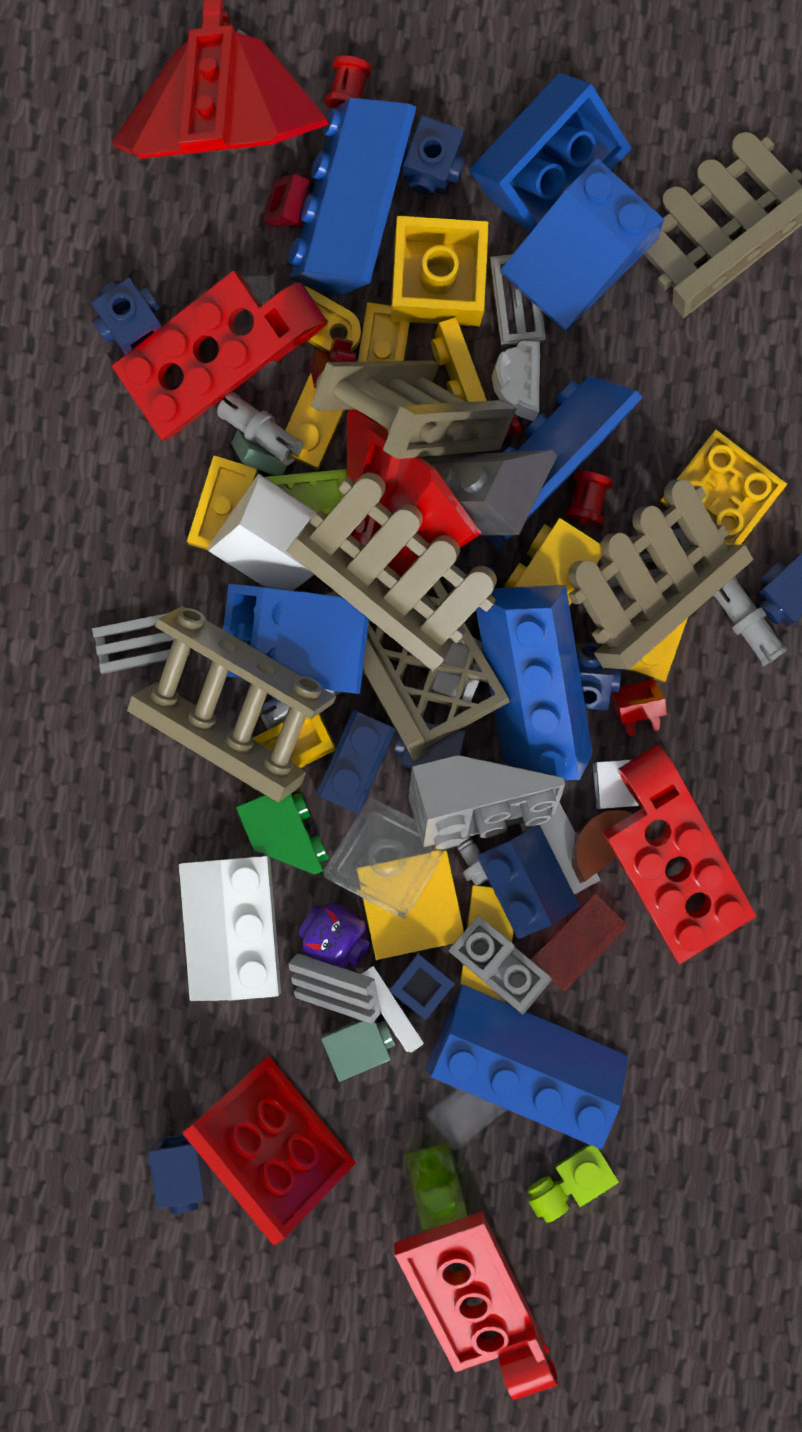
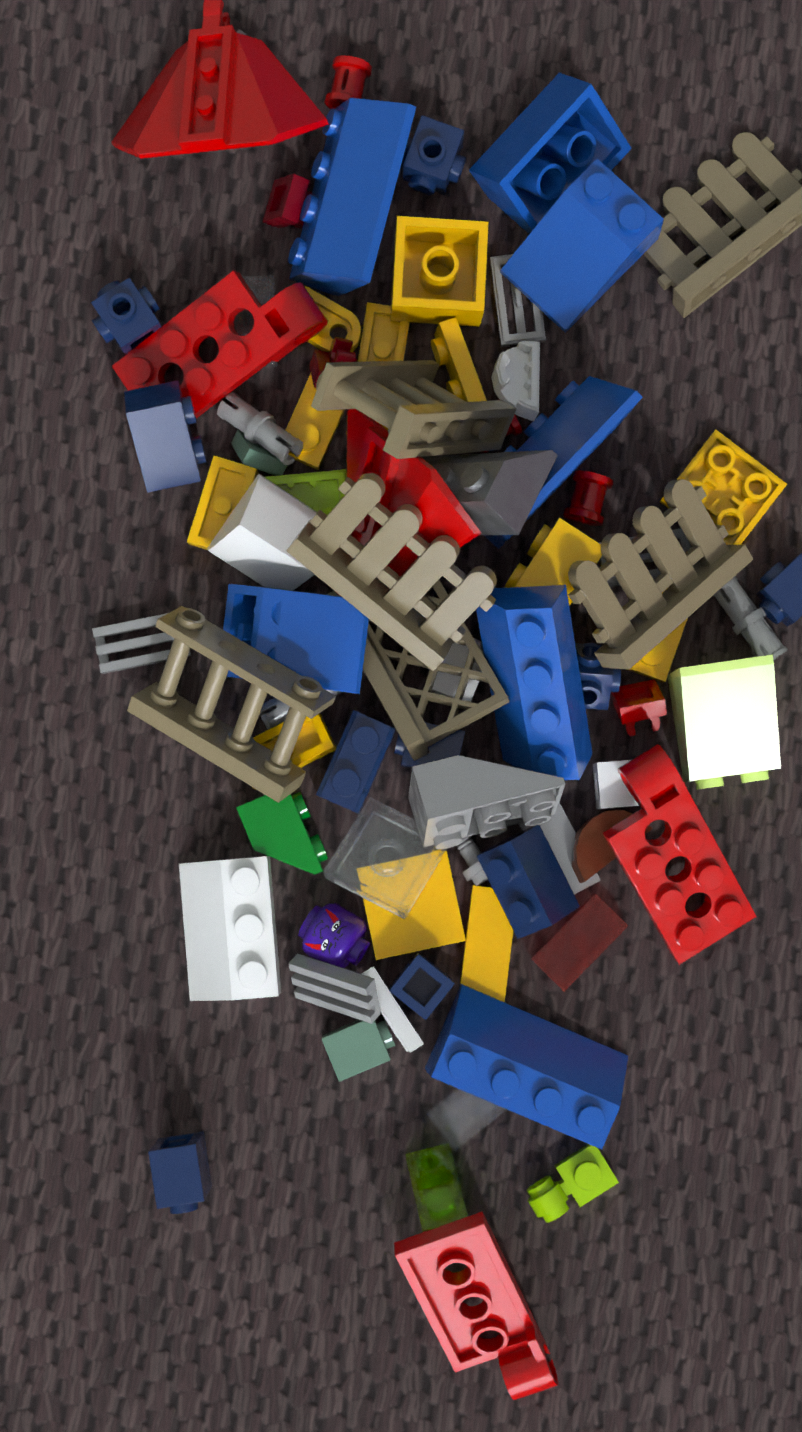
red plate [182,1056,356,1246] -> none
light grey slope [449,916,552,1015] -> none
none -> brick [124,380,207,493]
none -> slope [667,655,781,790]

